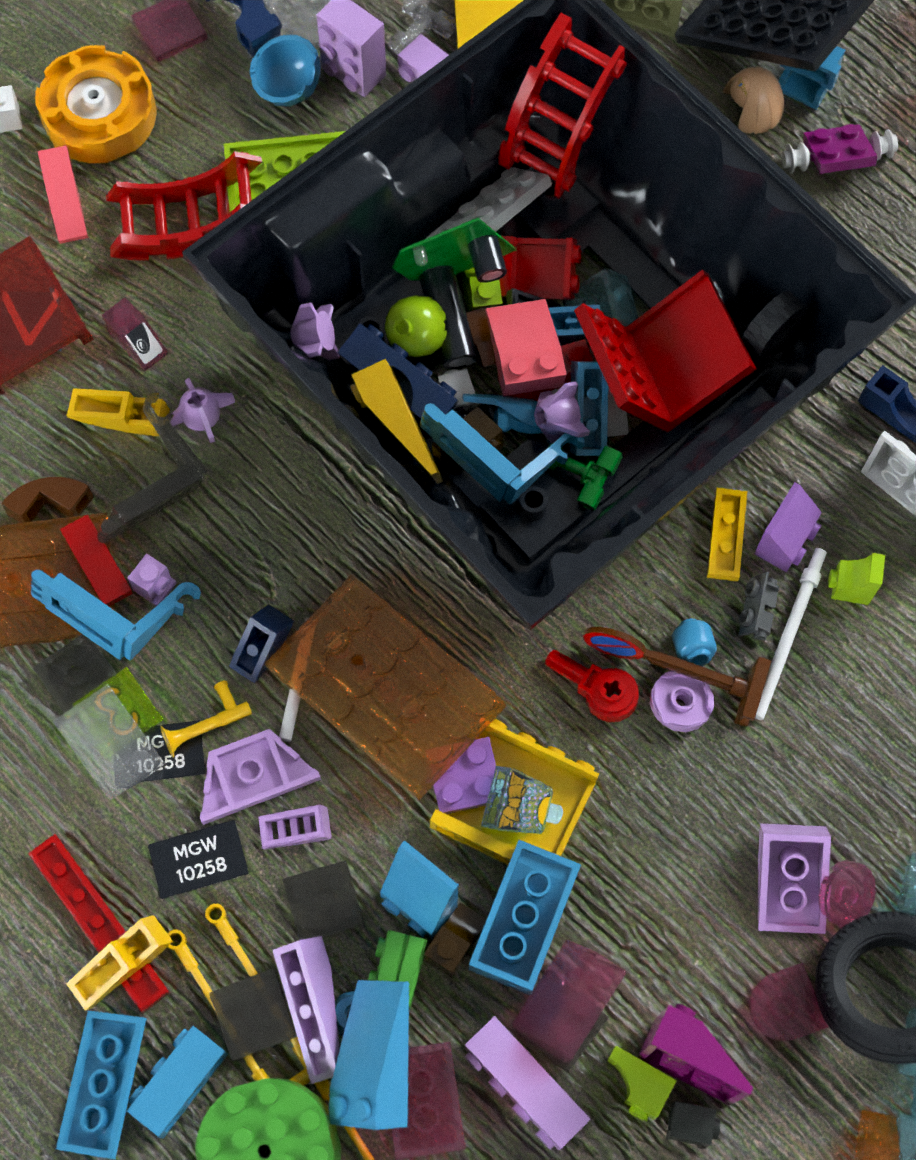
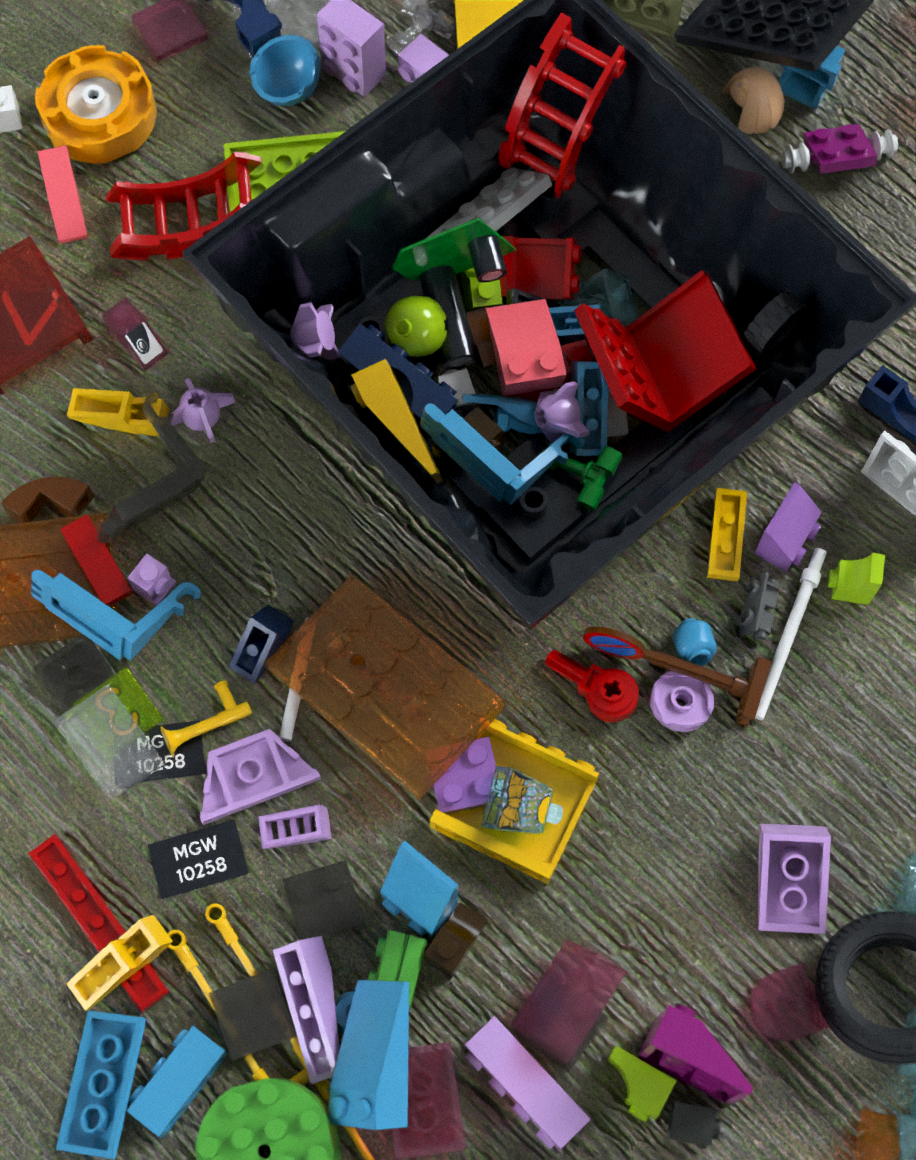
dark azure slope [468,840,581,996] -> none
clear pink tile [819,860,876,927] -> none

